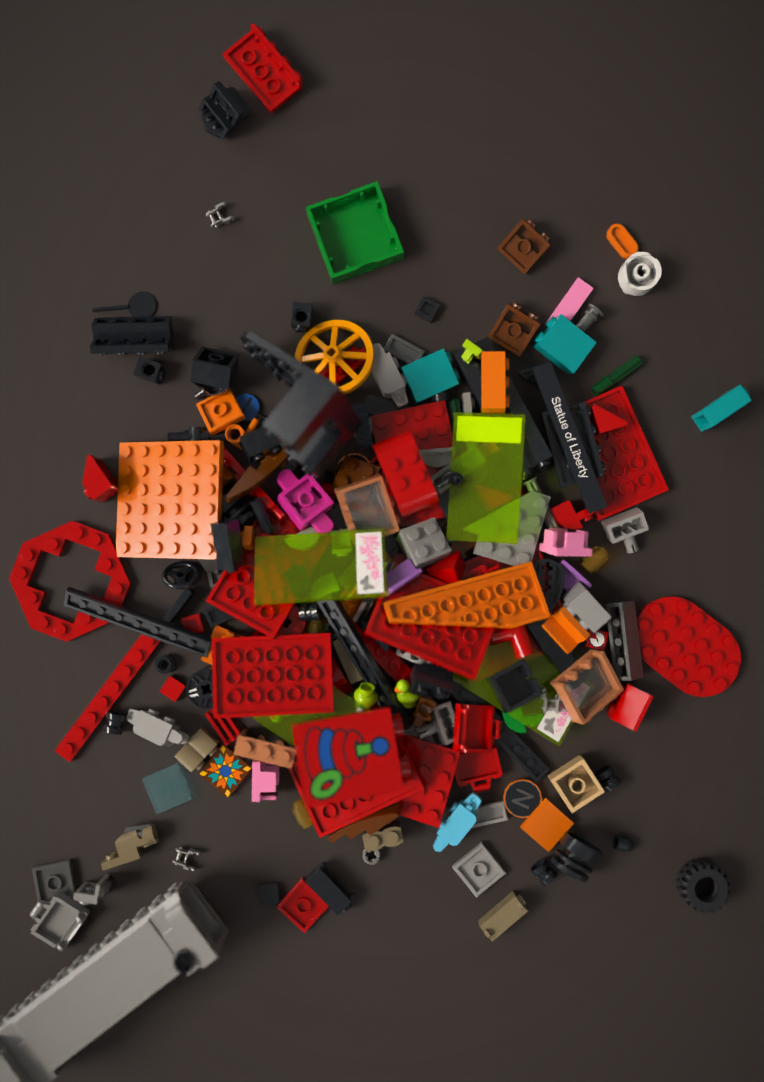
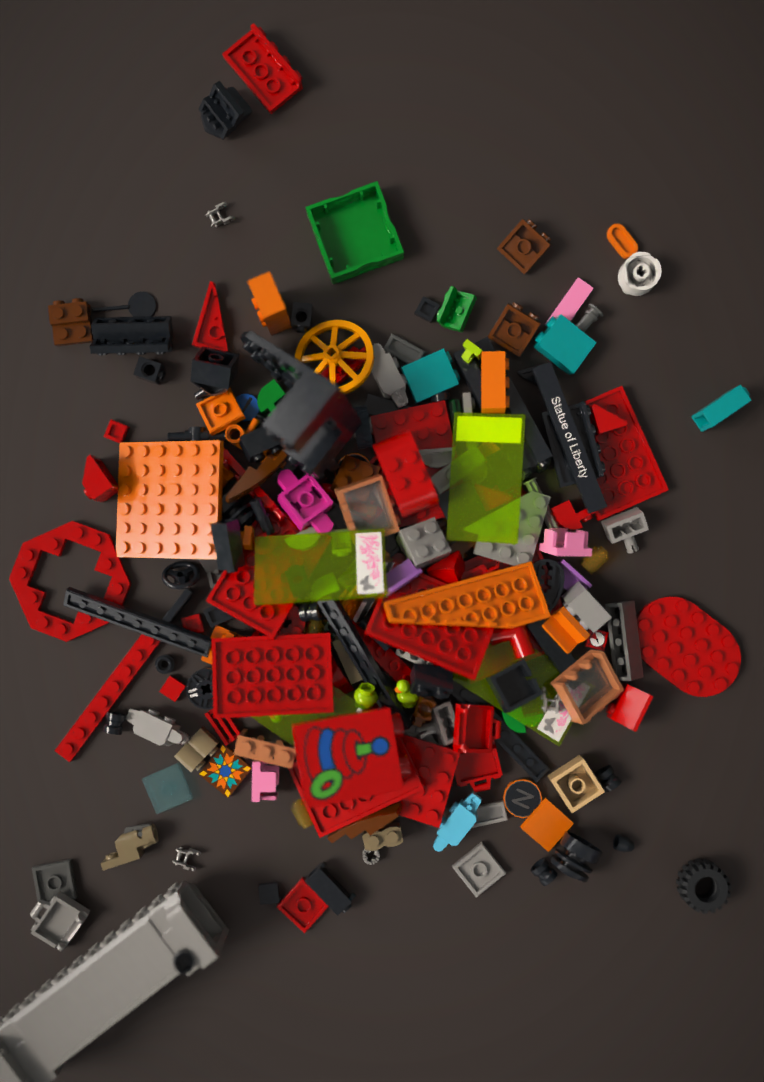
light grey bracket [73,874,112,905] -> none
black arm [434,471,464,489] -> none
dark tan brick [478,891,528,942] -> none
dark green axle [591,355,642,396] -> none
none -> reddish brown plate [48,298,93,346]
none -> red tile [104,420,130,443]
none -> red wing [192,281,228,352]
none -> orange brick [247,271,291,336]
none -> green brick [257,379,286,416]
none -> green bracket [437,286,477,333]

